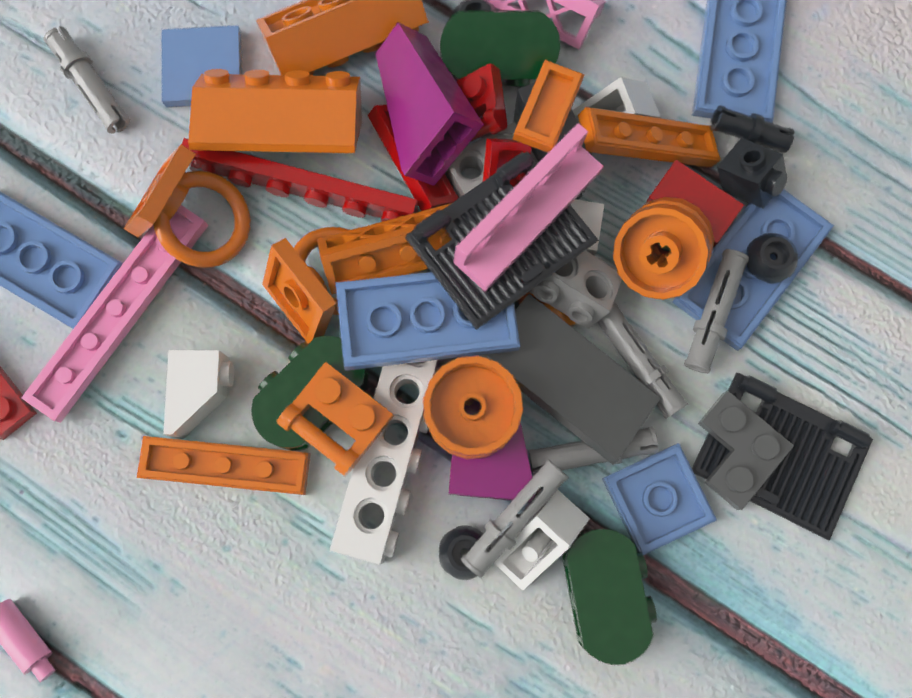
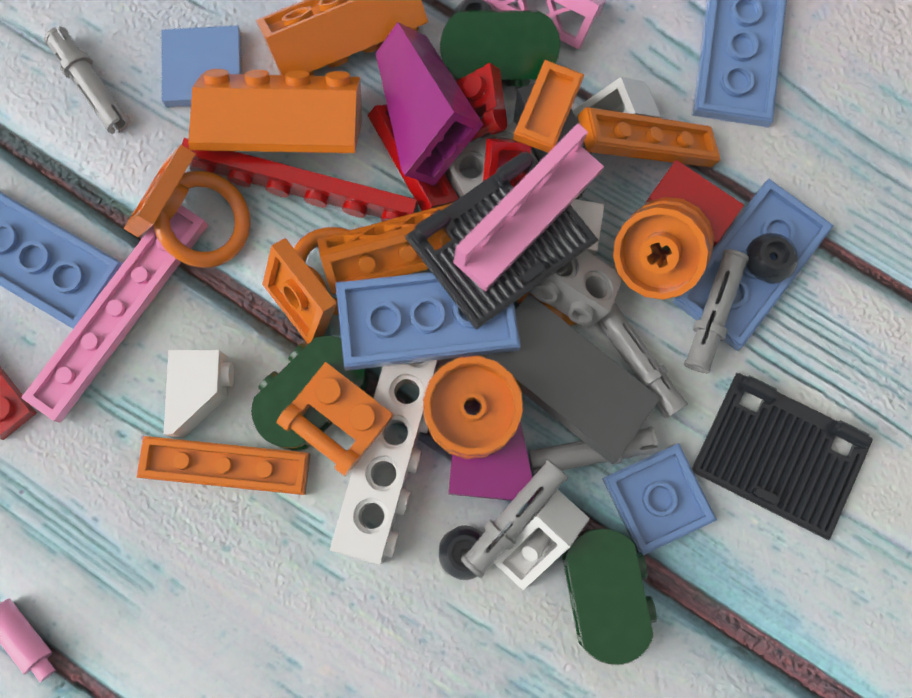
dark grey plate [698,391,794,510] -> none
black pin [710,105,795,153] -> none
black brick [717,138,787,209] -> none

